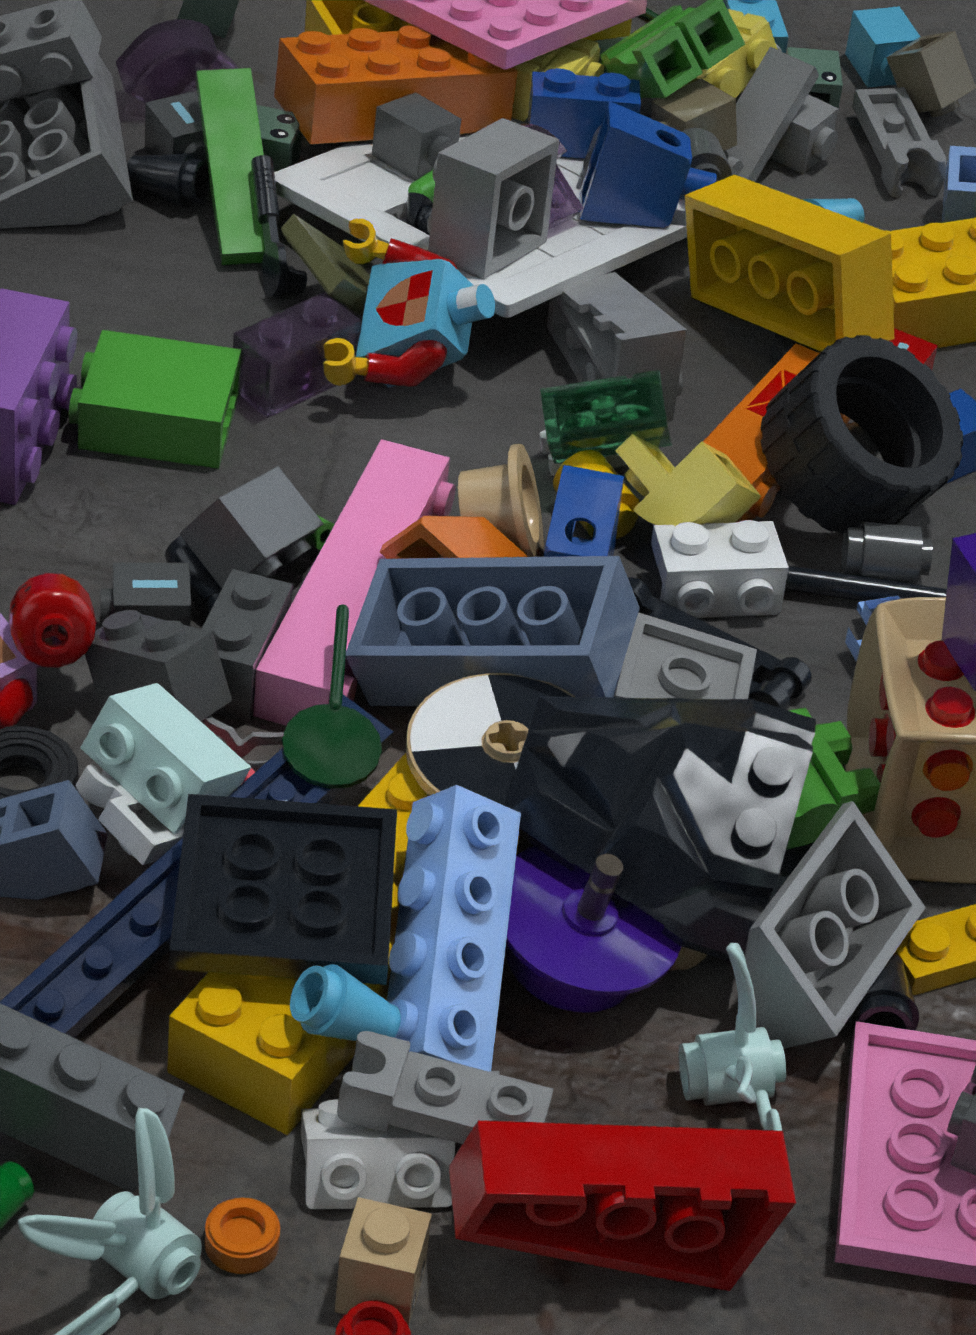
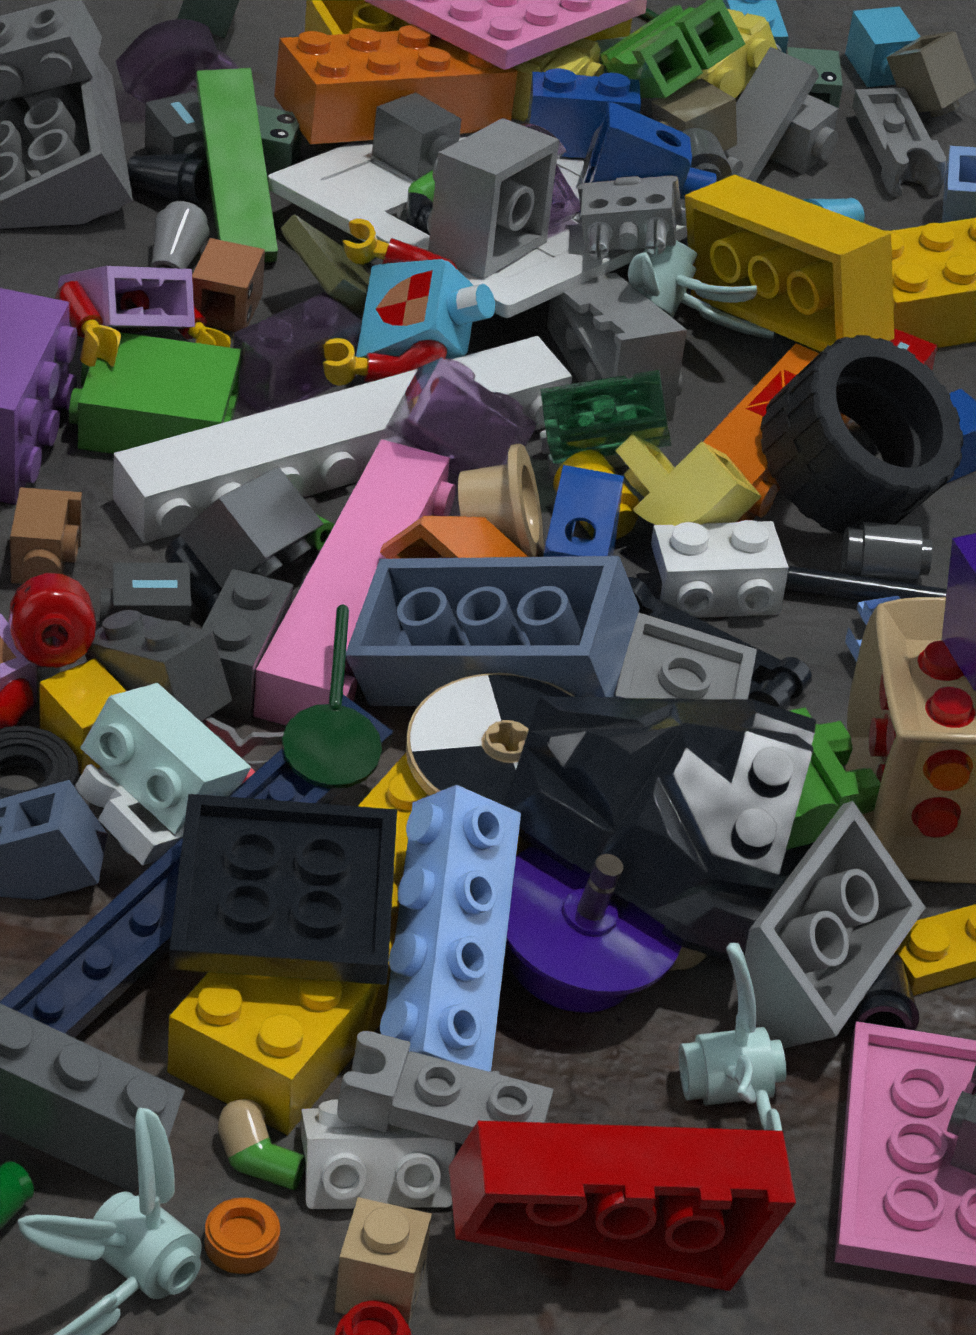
black piece [251,155,307,298] -> none
medium azure cone [290,964,401,1041] -> none
none -> medium nougat brick [10,487,82,584]
none -> yellow brick [40,658,126,775]
none -> torso [55,266,231,367]
none -> white brick [113,336,572,543]
none -> light grey cone [150,201,209,269]
none -> nougat brick [192,238,265,334]
none -> arm [218,1099,306,1190]
none -> clear purple brick [386,357,538,476]
none -> light grey piece [578,175,682,259]
none -> light aqua plant [628,241,774,338]

